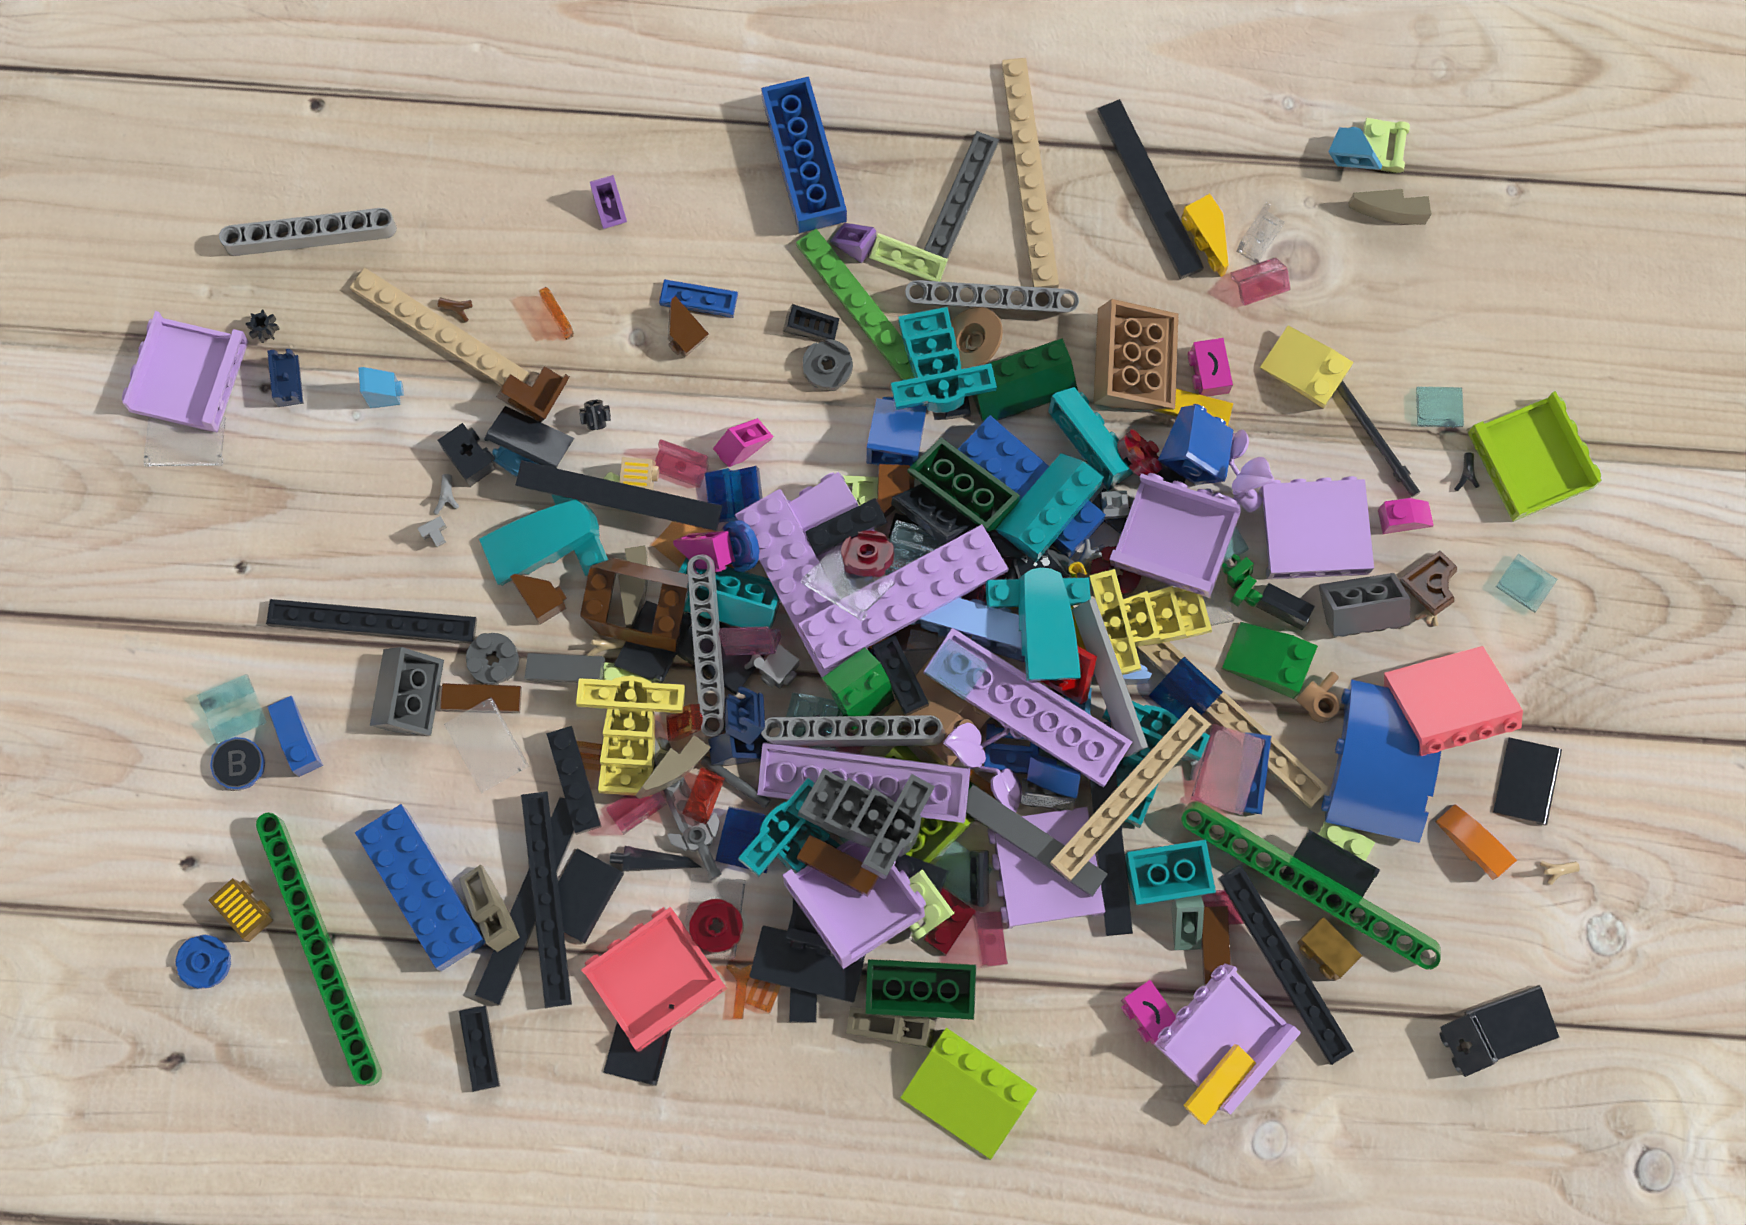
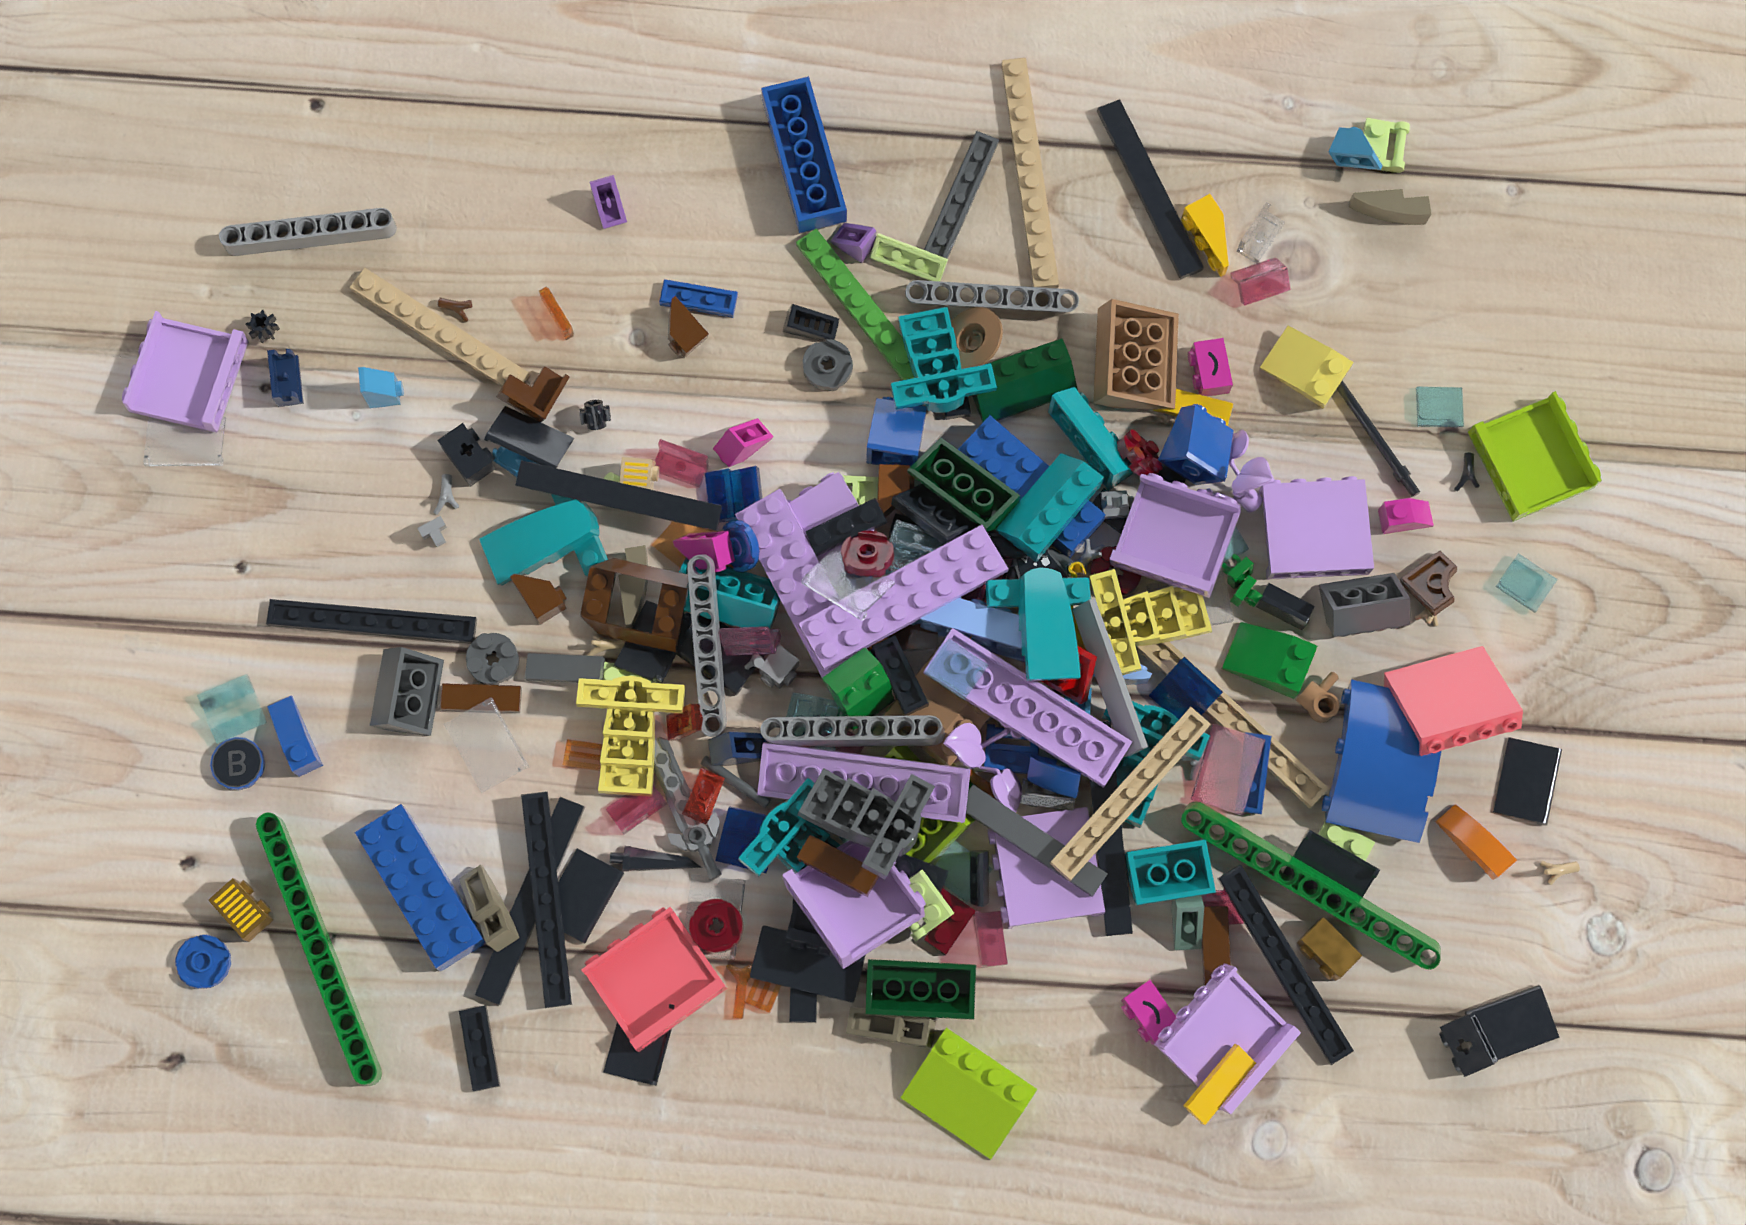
black plate [546,726,602,835] -> none
dark tan slope [635,735,711,799] -> none
dark blue hinge [725,687,765,745] -> none

